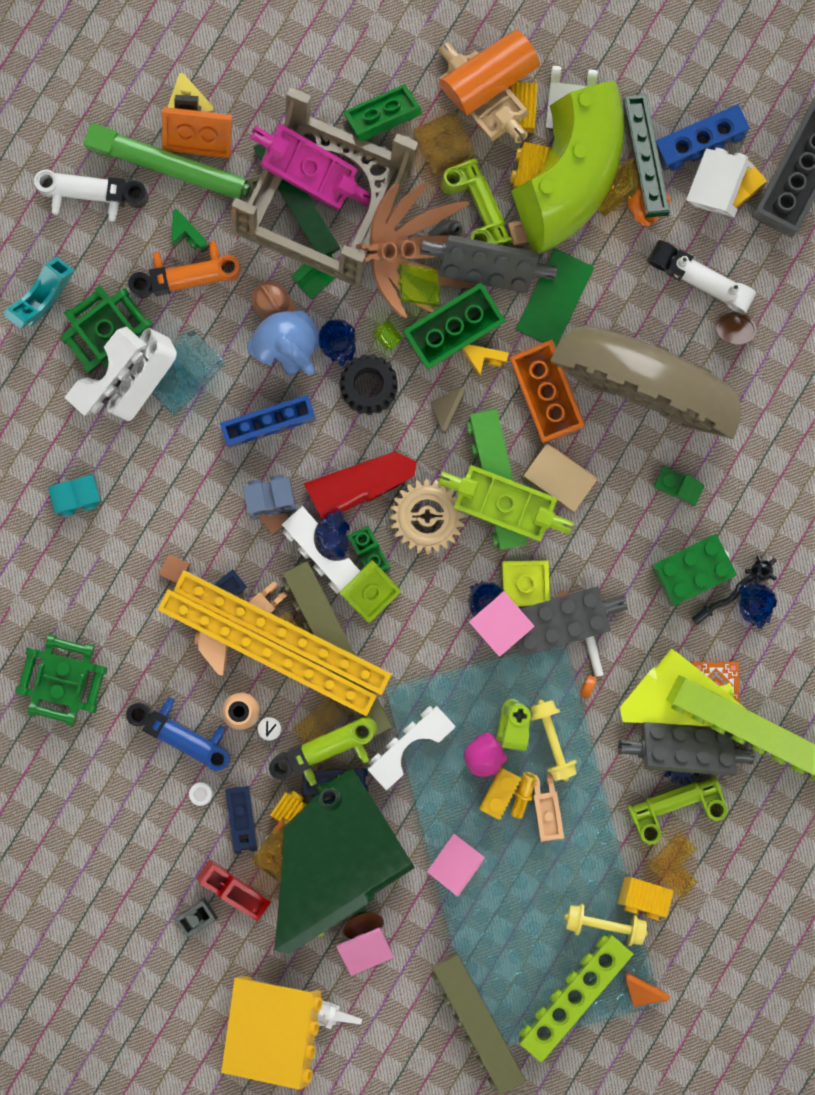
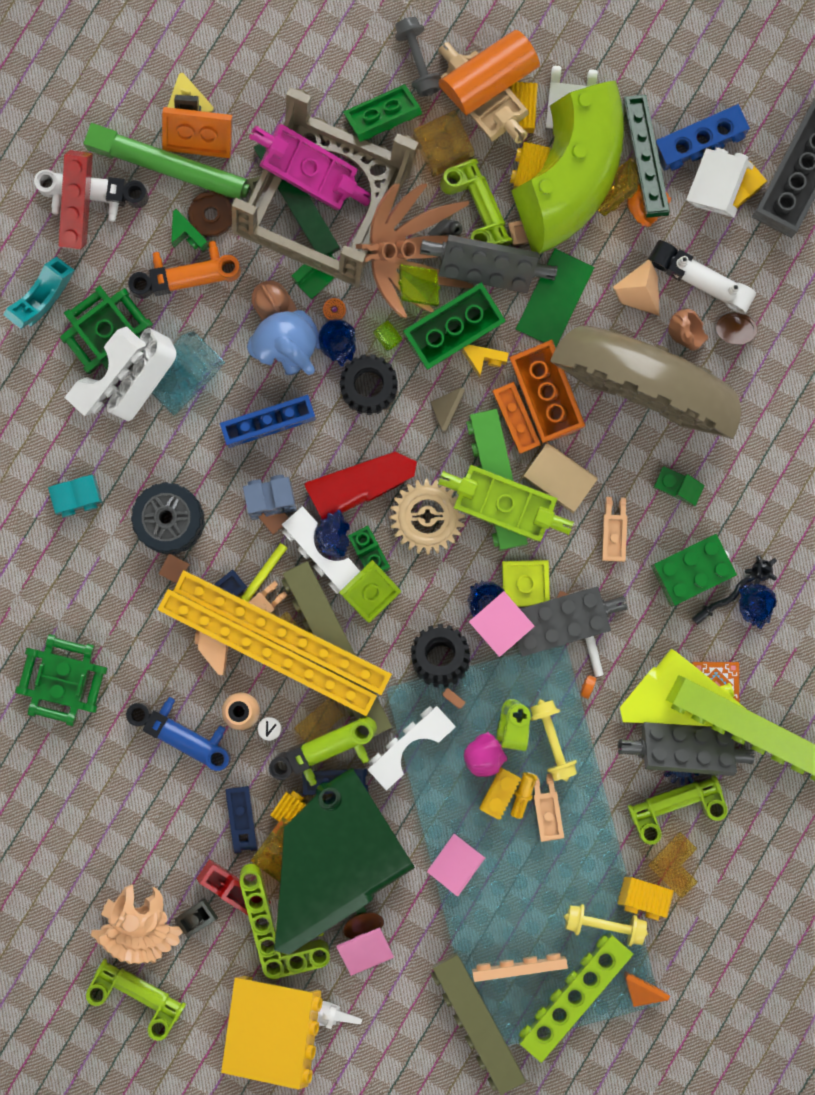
white tile [189,782,213,806] -> none
none -> red brick [58,150,93,249]
none -> lime piece [86,958,186,1041]
none -> light nougat piece [91,885,183,964]
none -> wheel [131,482,205,555]
none -> reddish brown tile [188,191,232,238]
none -> neon yellow bar [240,543,287,602]
none -> lime beam [240,864,330,979]
none -> orange tile [323,298,346,322]
none -> dark grey piece [395,17,441,97]
none -> black tyre [411,624,470,688]
none -> nougat tile [442,688,466,709]
none -> light nougat plate [472,953,568,982]
none -> orange plate [492,382,541,455]
none -> light nougat hinge [602,497,627,562]
none -> light nougat slope [613,260,660,316]
none -> nougat hair [668,309,708,351]

